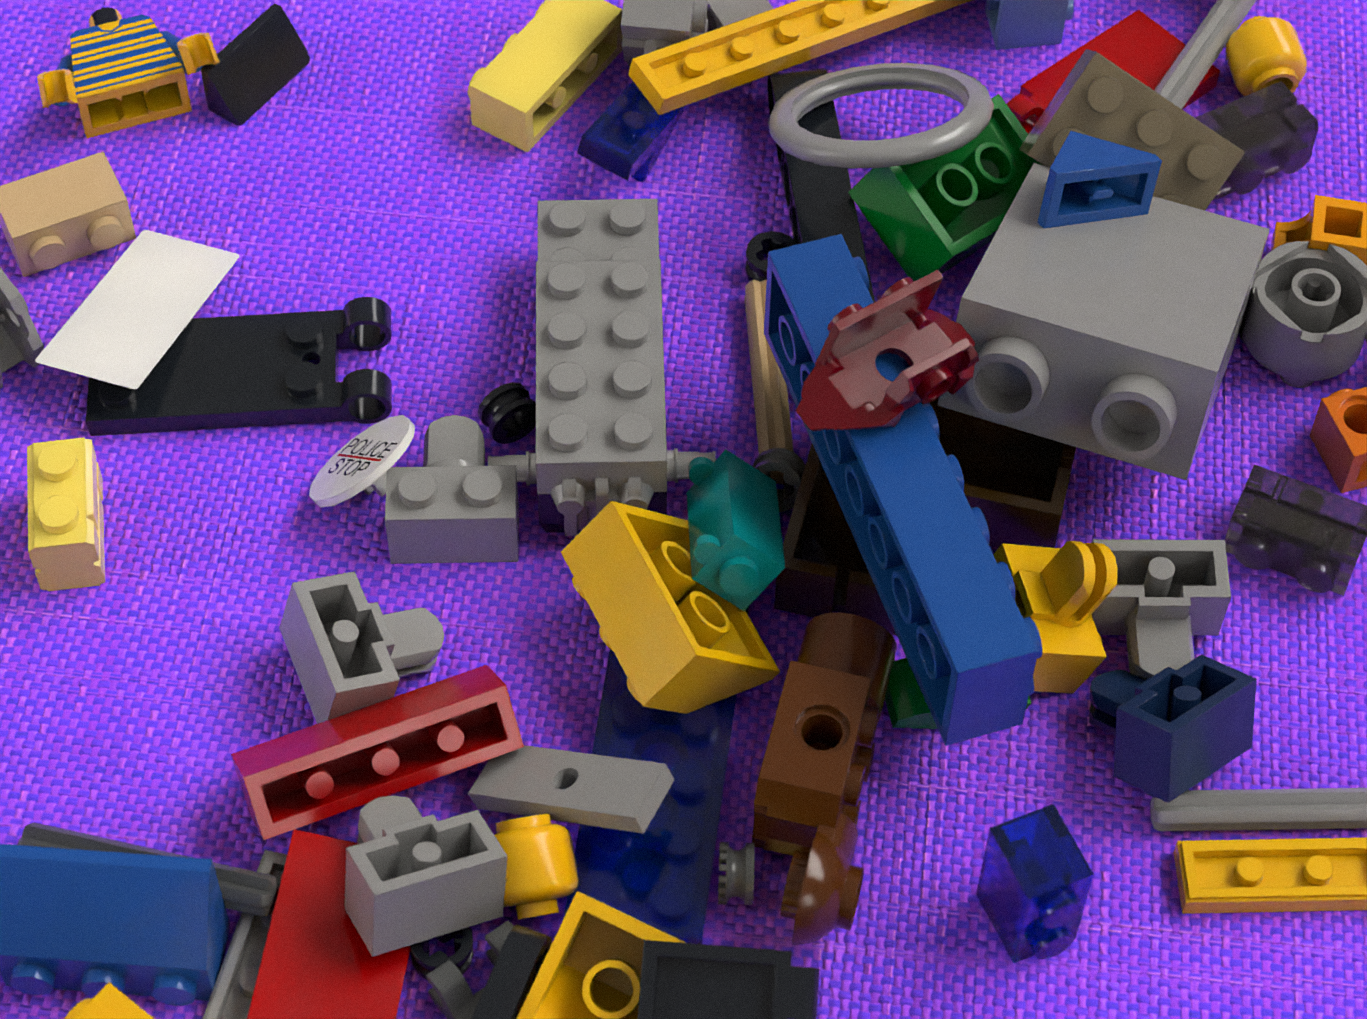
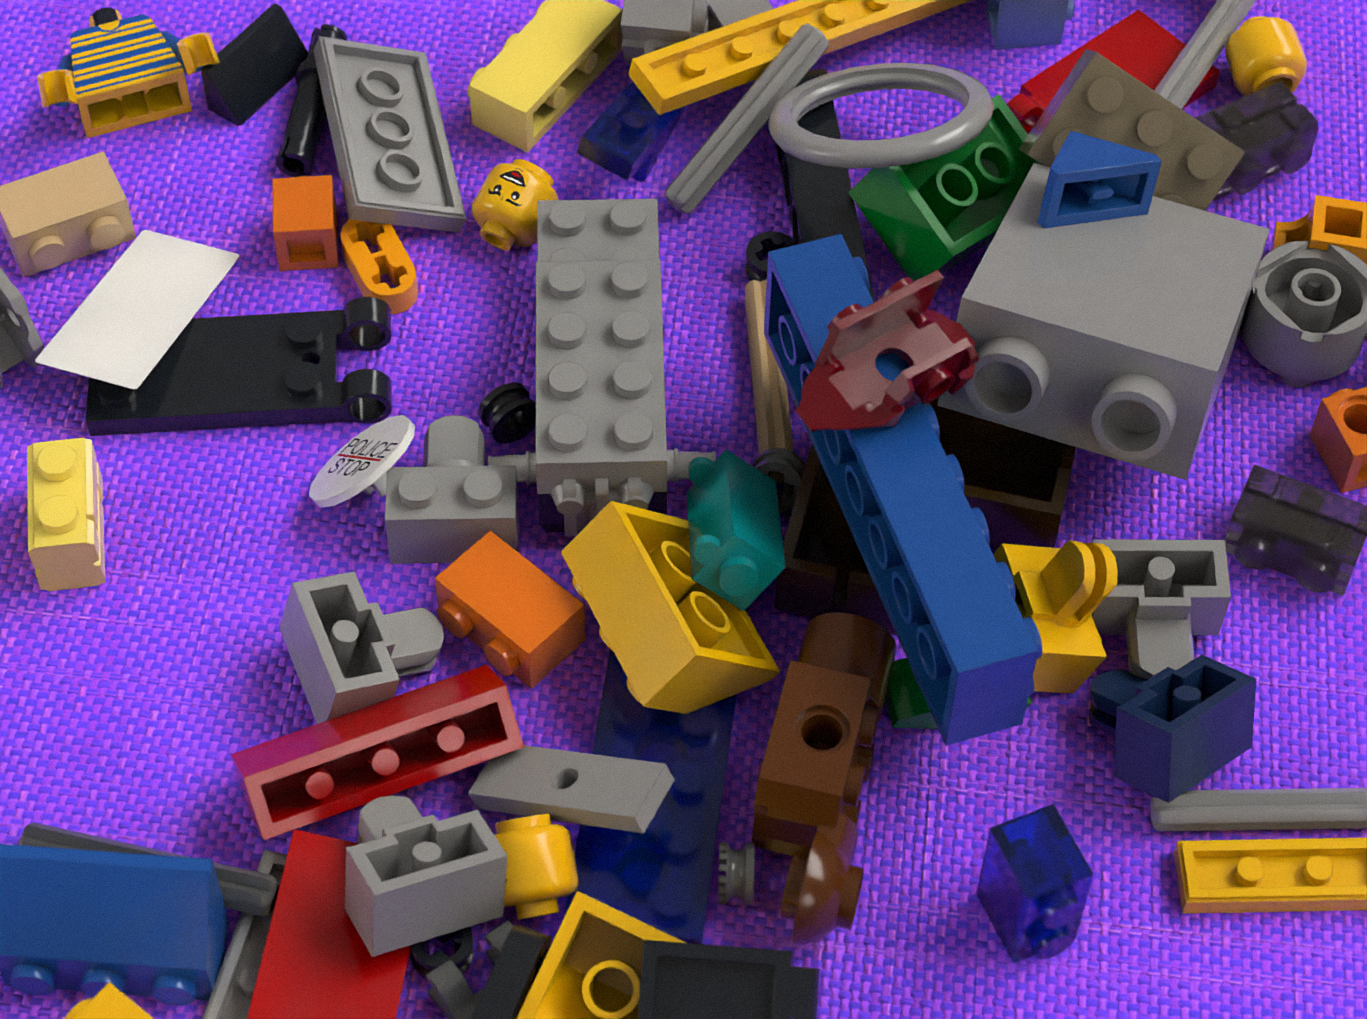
none -> orange brick [272,175,339,271]
none -> black pin [276,24,348,177]
none -> light grey tile [313,36,466,233]
none -> light orange beam [340,219,418,315]
none -> orange brick [435,531,586,689]
none -> yellow head [471,159,558,251]
none -> light grey axle [664,23,829,214]

